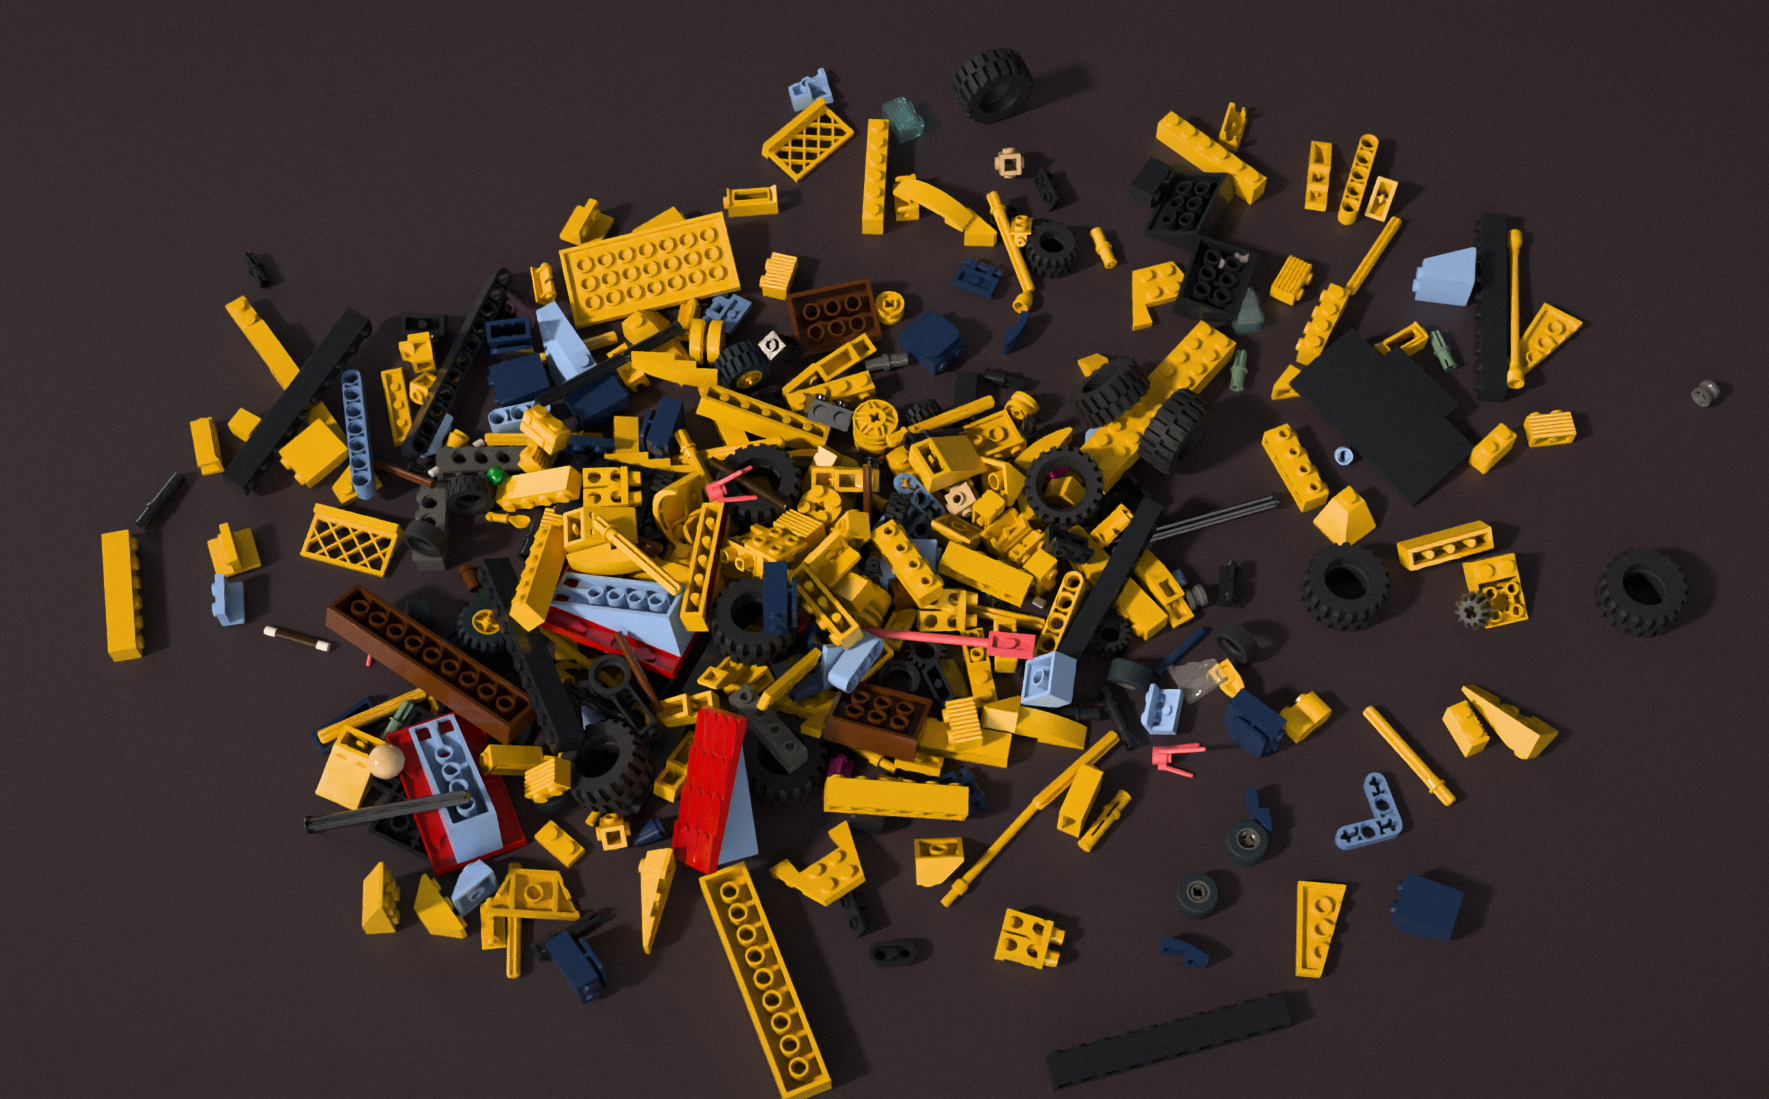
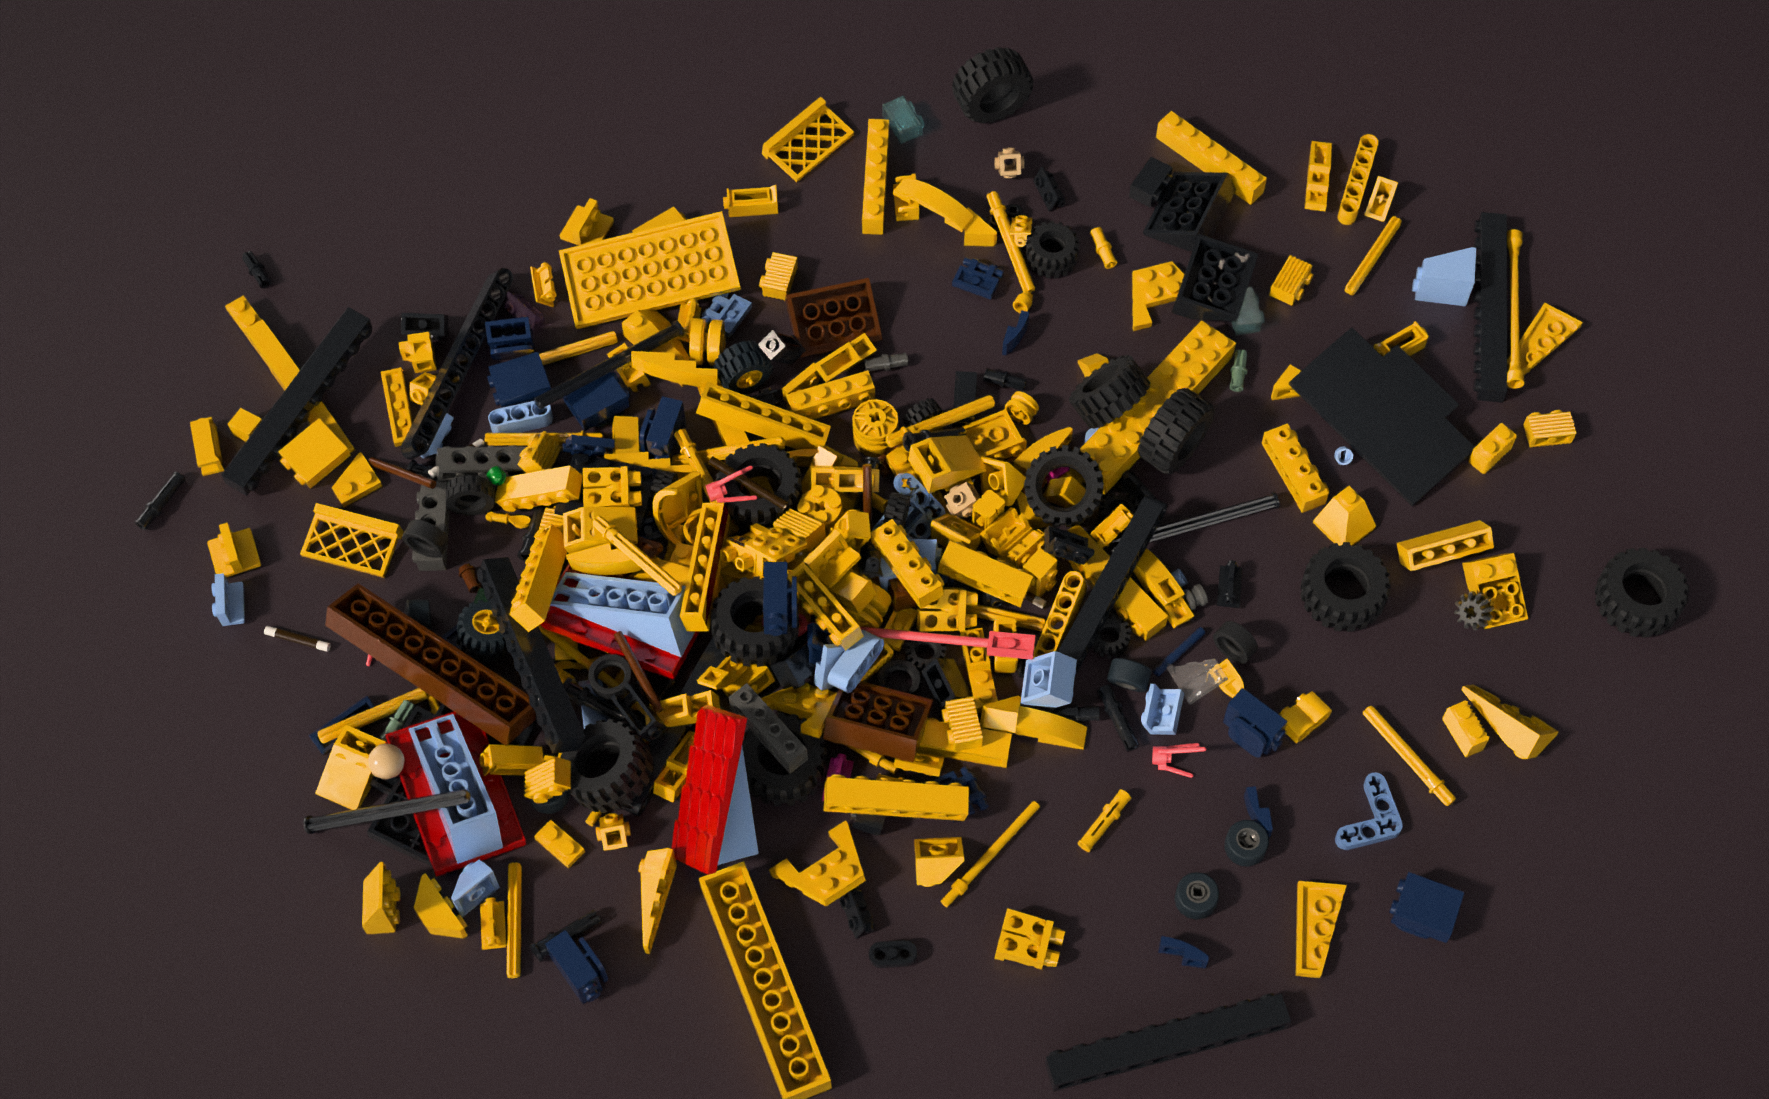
yellow brick [101,529,145,662] -> none
medium blue beam [341,369,376,500] -> none
yellow cone [444,429,469,448] -> none
yellow wing [486,868,580,921] -> none
yellow brick [520,404,571,455] -> none
light blue wedge [536,301,597,386] -> none
dark blue cone [630,817,667,847] -> none
yellow tile [756,647,822,711] -> none
light blue slope [788,68,833,112] -> none
dark blue cone [788,673,824,703] -> none
black brick [802,393,854,432] -> none
yellow wheel [875,291,905,325] -> none
dark blue brick [898,309,965,377] -> none
black axle [1020,414,1037,447] -> none
yellow axle [1032,731,1120,810] -> none
yellow brick [1057,763,1103,838] -> none
yellow hinge [1218,102,1247,152] -> none
yellow brick [1295,283,1351,365] -> none
sand green axle [1429,330,1457,372] -> none
dark grey wheel [1691,380,1720,407] -> none

